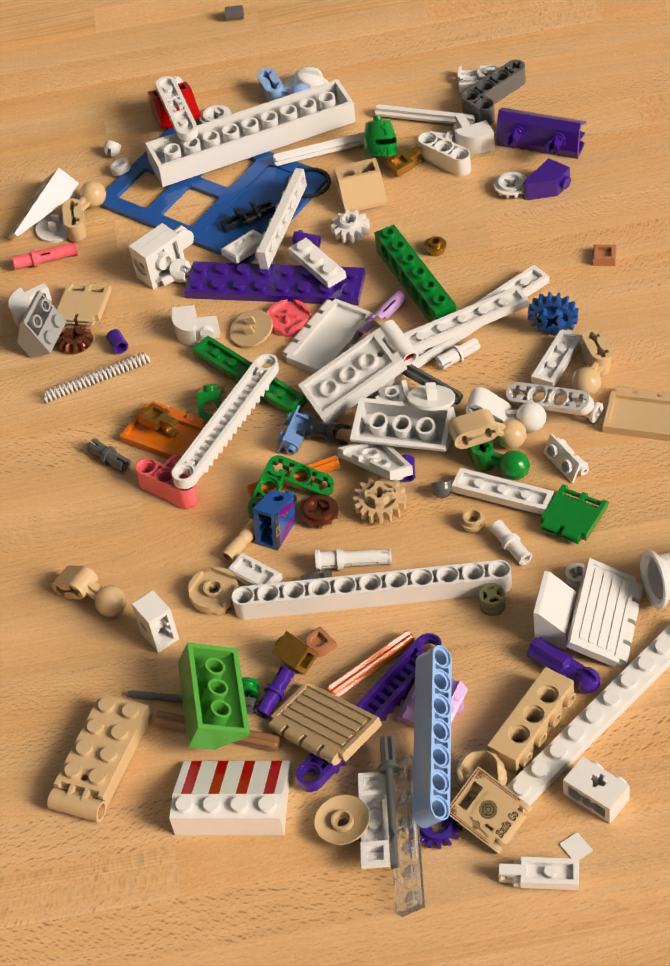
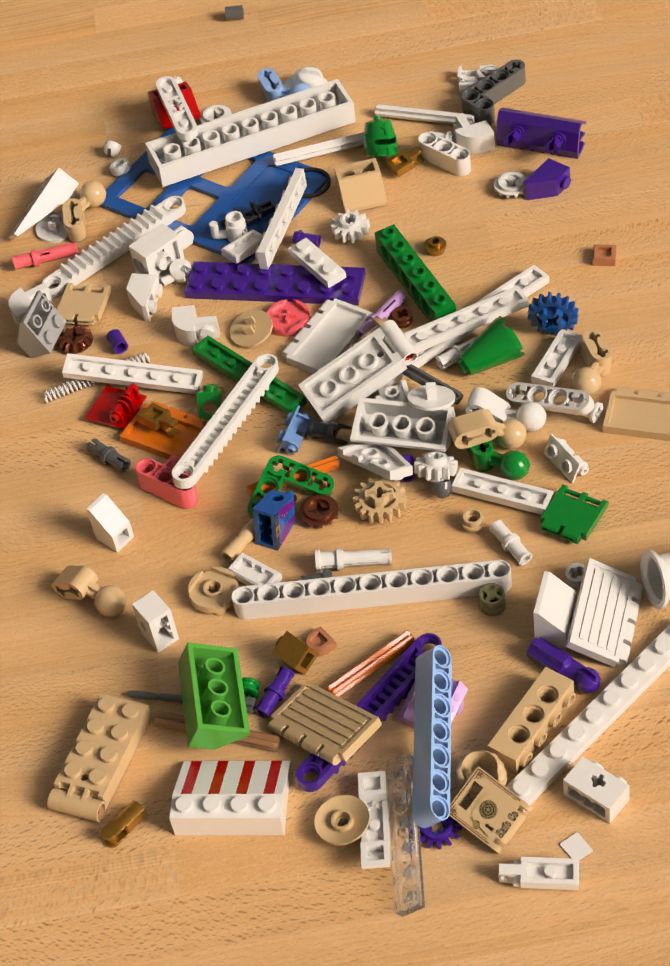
dark grey piece [378,735,400,870] -> none
none -> white gear [42,196,186,298]
none -> white plate [62,353,203,394]
none -> red hinge [85,383,147,429]
none -> white slope [86,493,134,553]
none -> pearl gold bar [101,800,147,848]
none -> white slope [126,273,163,322]
none -> white piece [209,211,248,243]
none -> copper bush [392,306,413,329]
none -> white gear [414,452,458,482]
none -> green cone [457,316,525,376]

